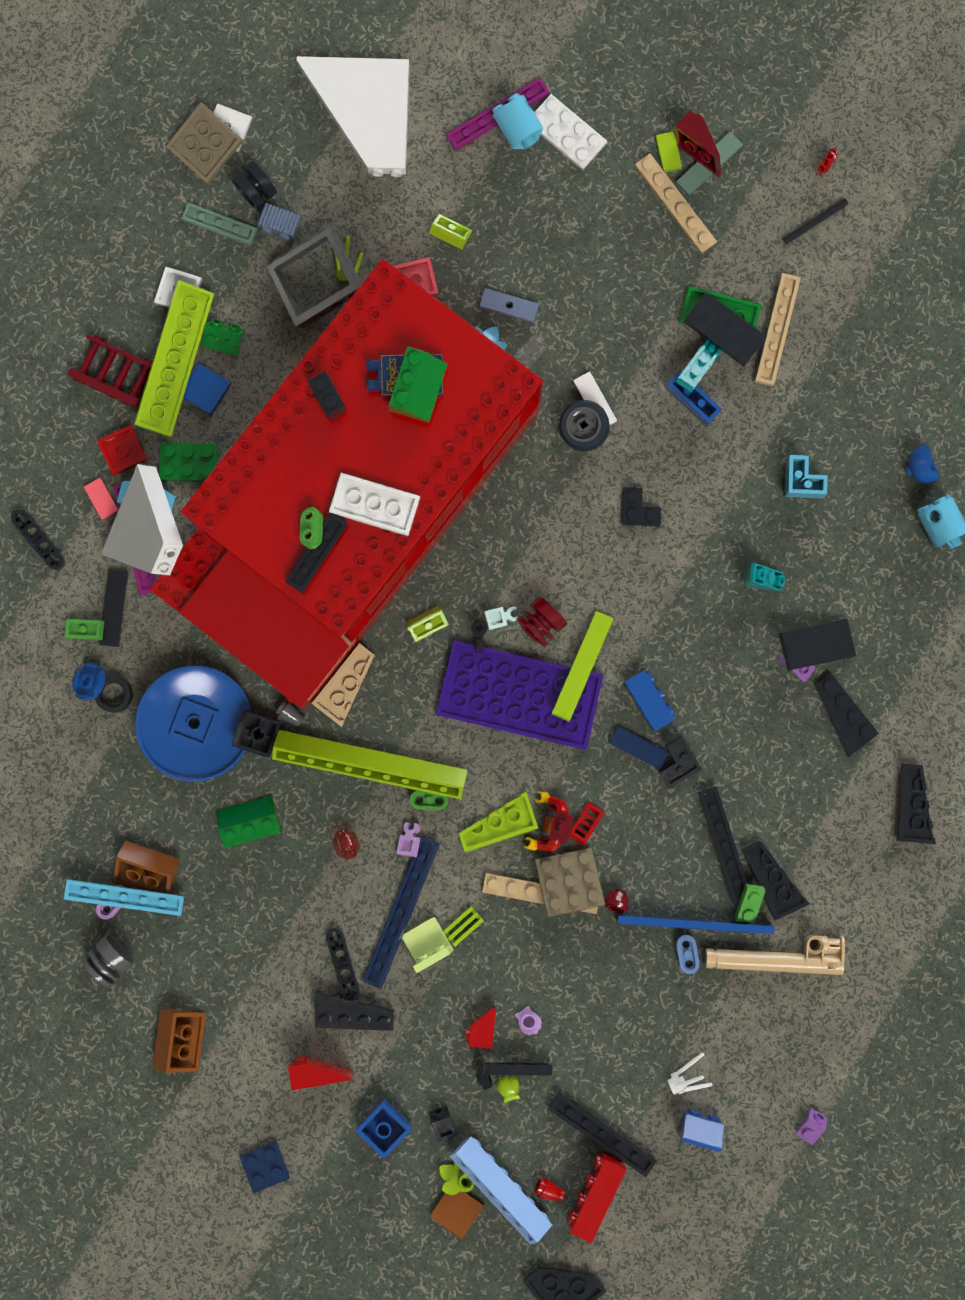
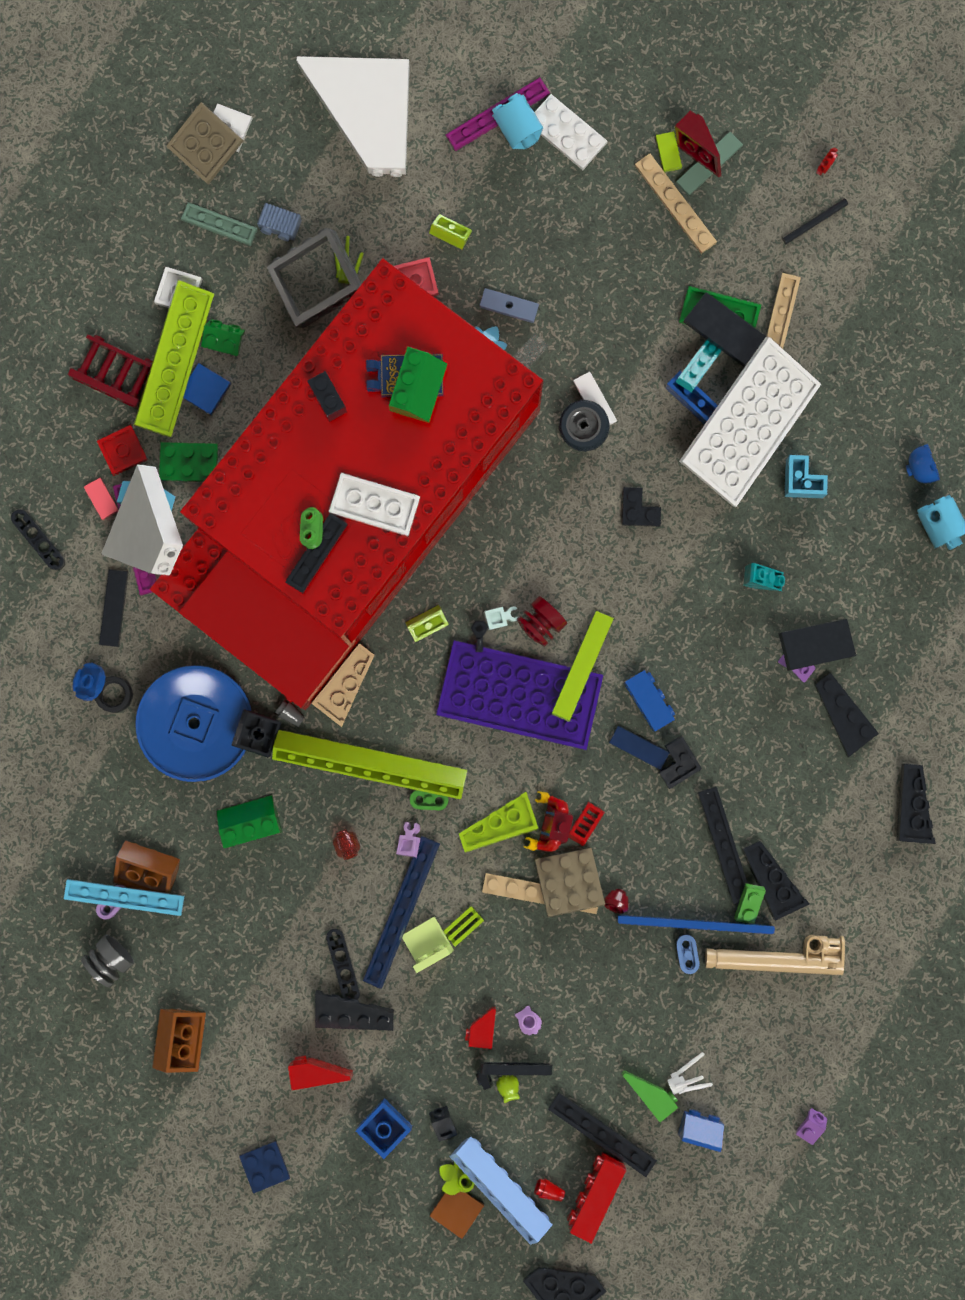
bright green plate [64,619,104,640] -> none
black wheel [230,160,277,210] -> none
none -> bright green slope [622,1070,678,1122]
none -> white plate [679,337,821,507]

